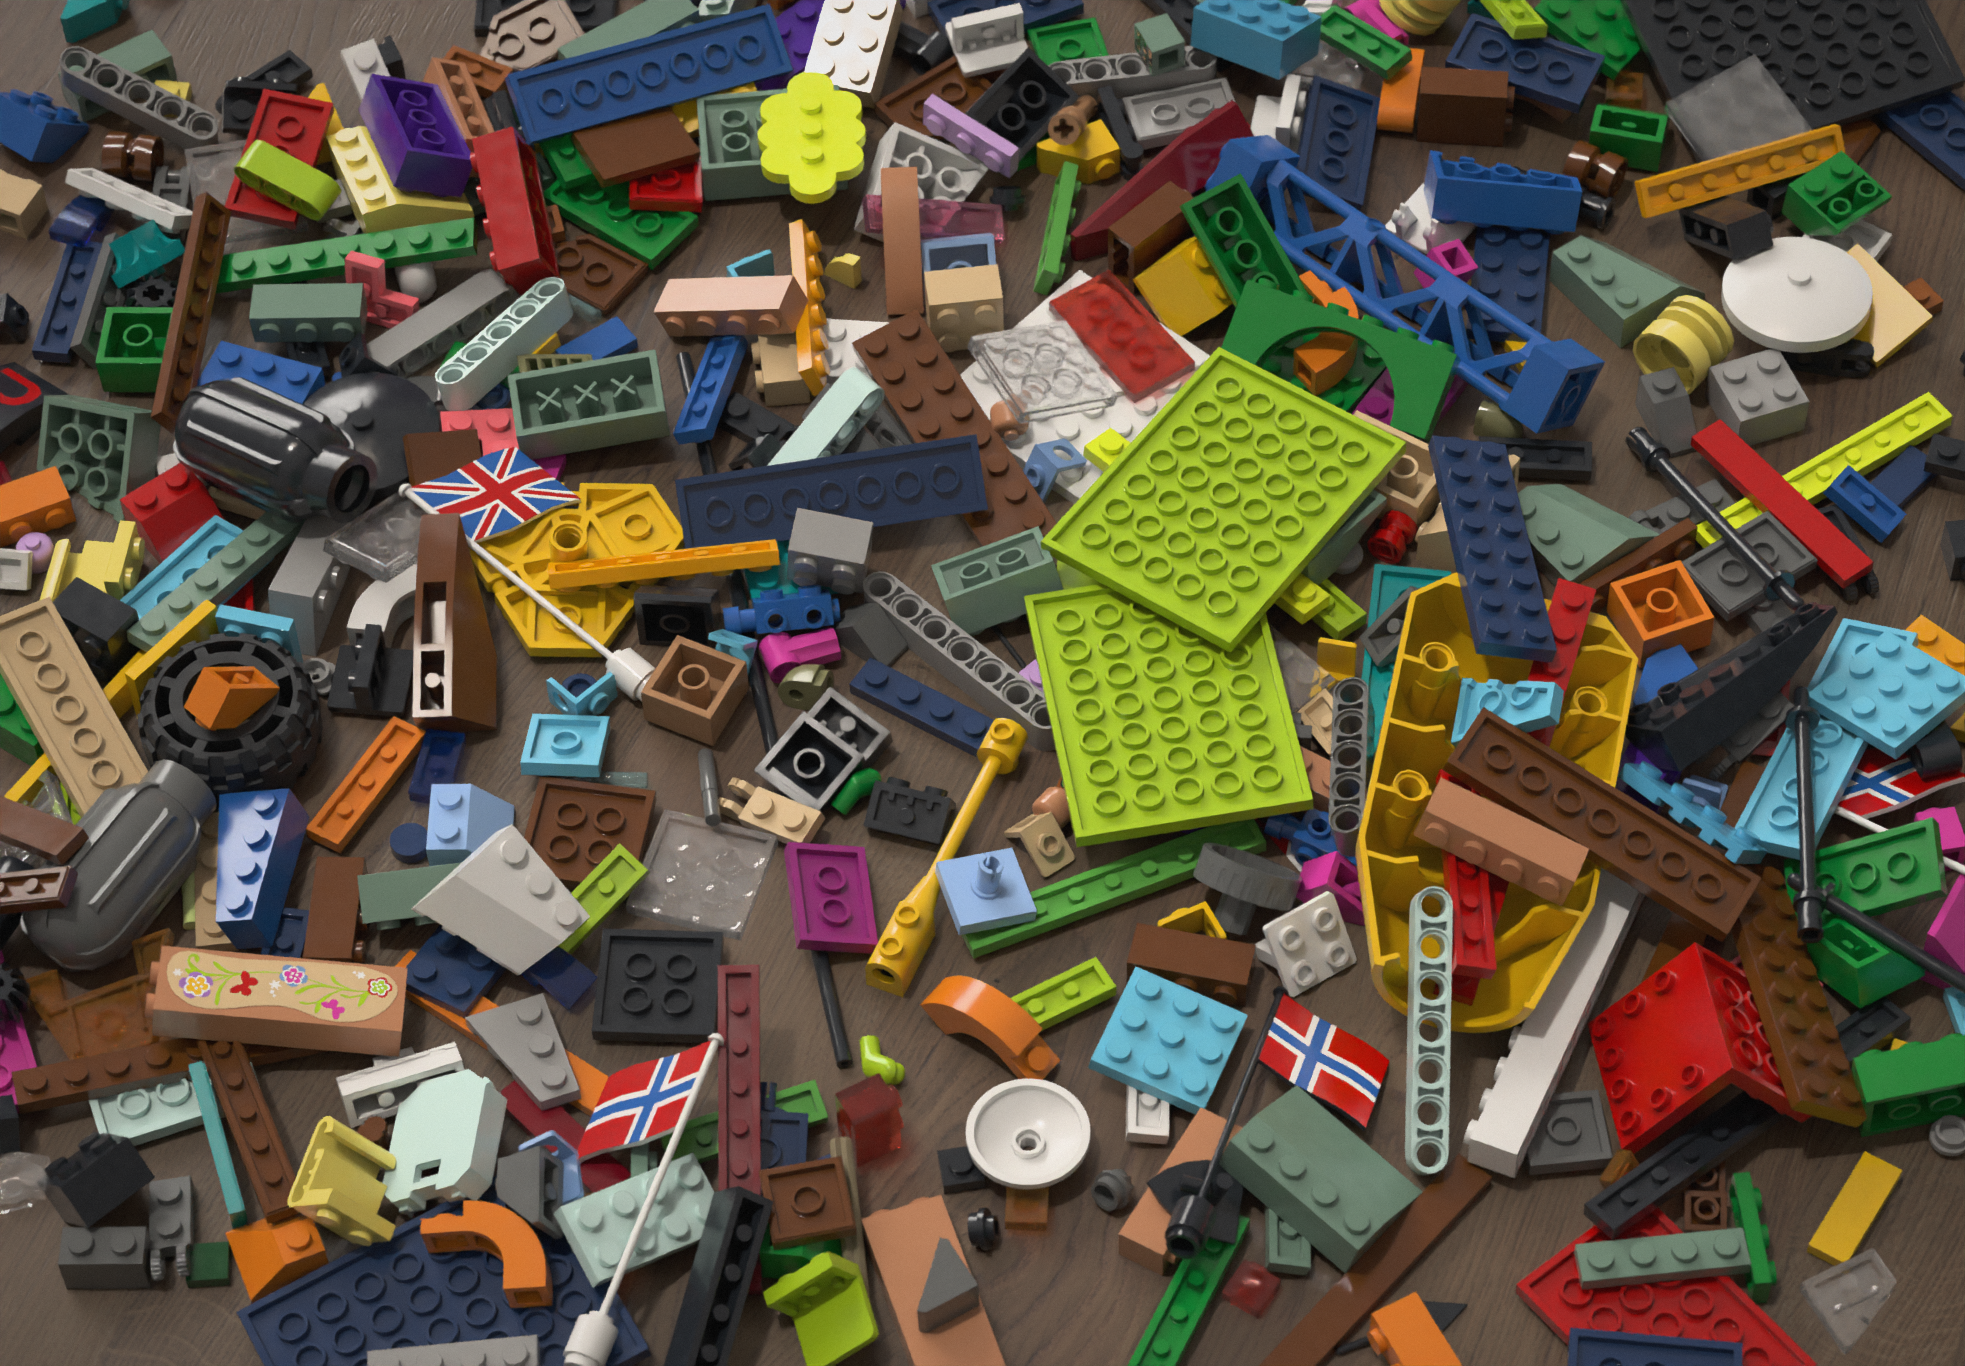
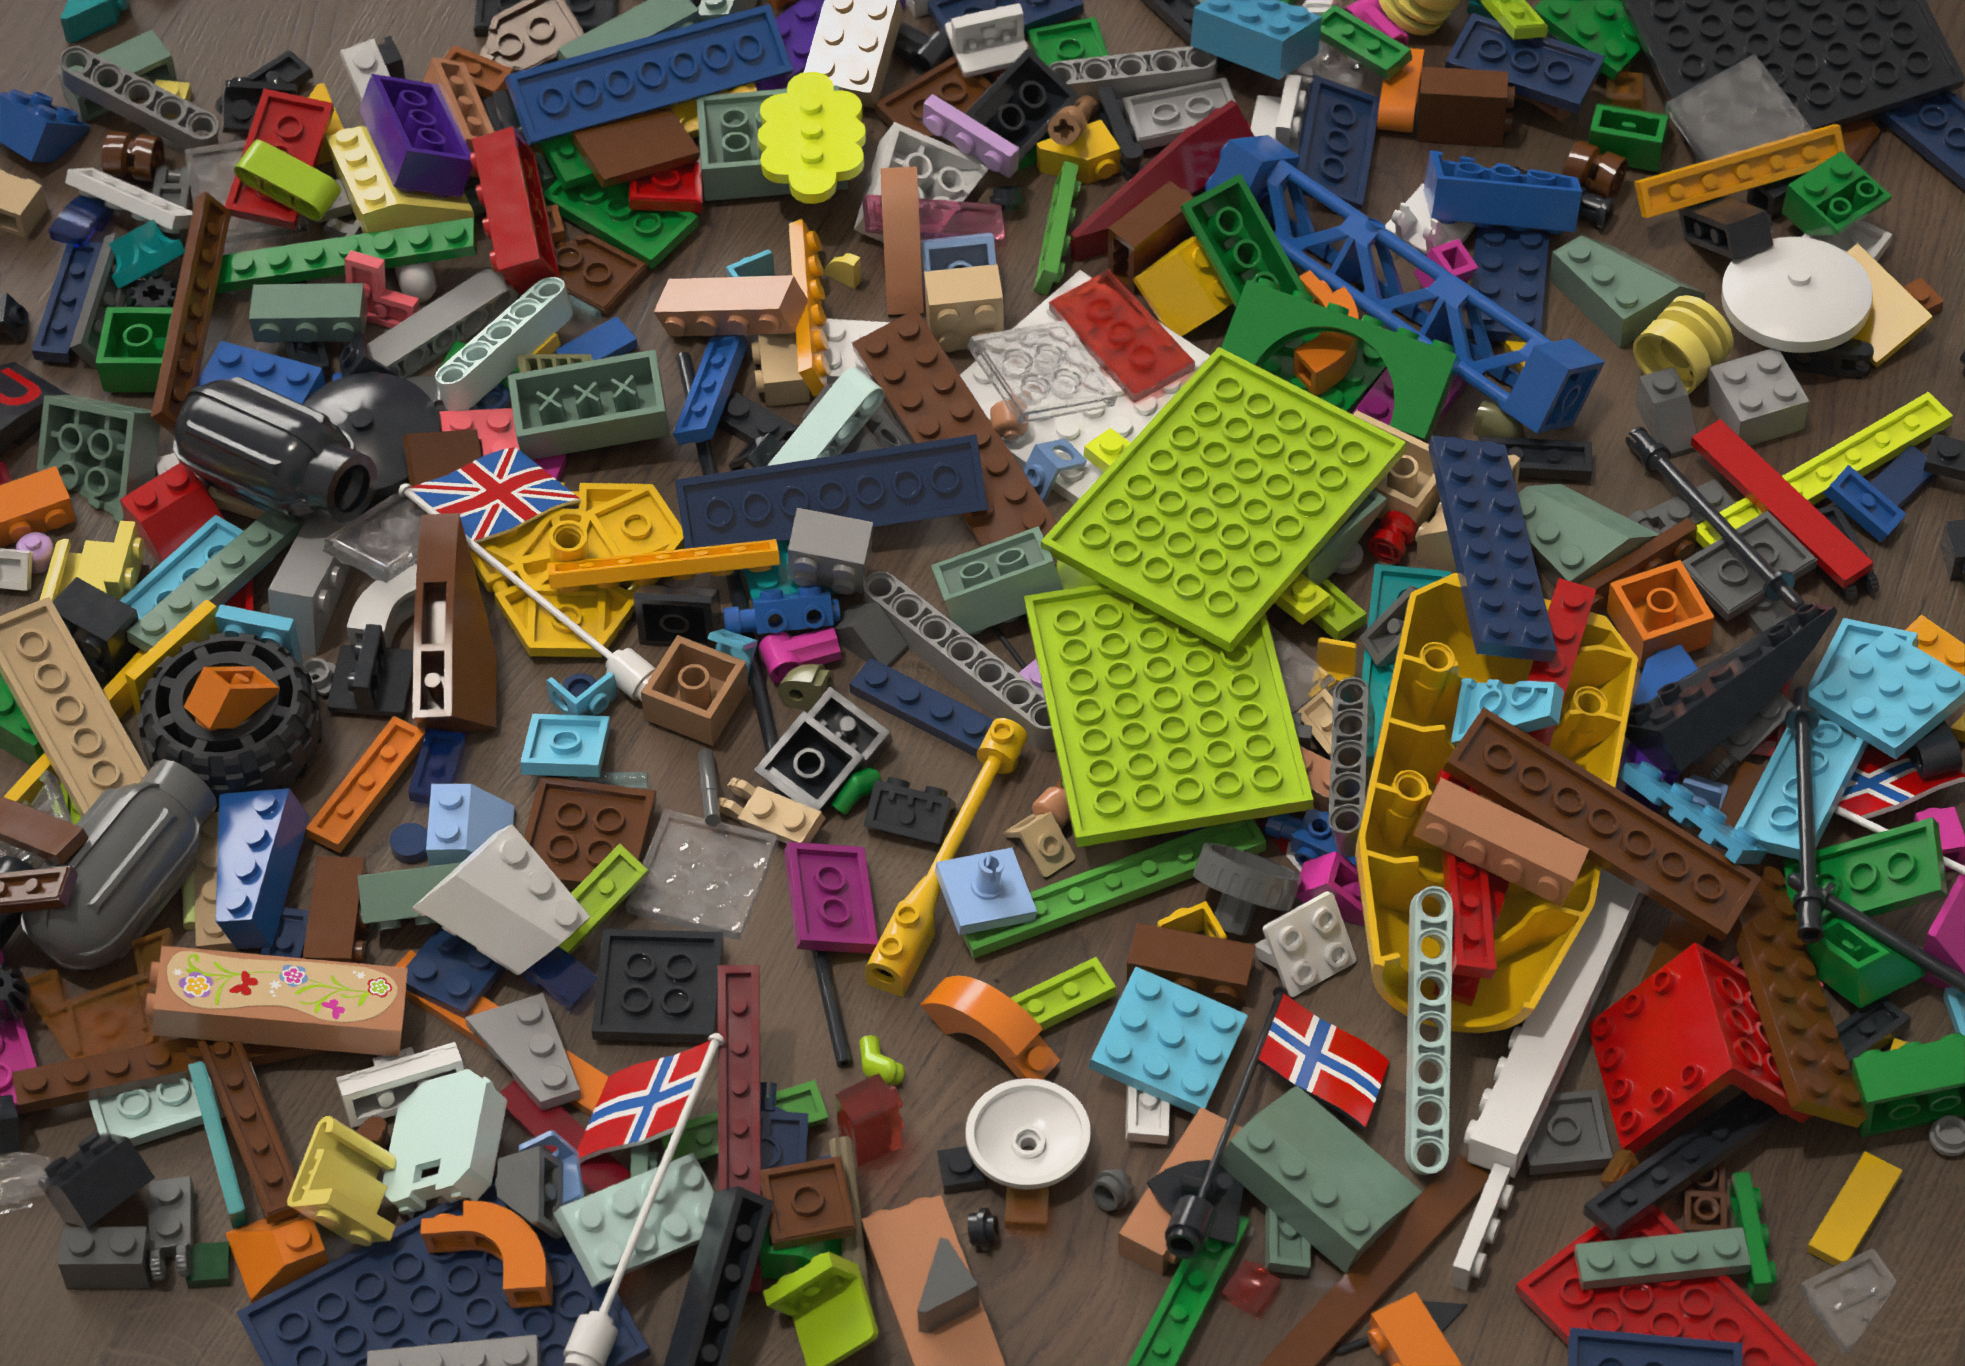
sand green brick [1134,13,1185,77] -> none
none -> white plate [1451,1163,1514,1291]

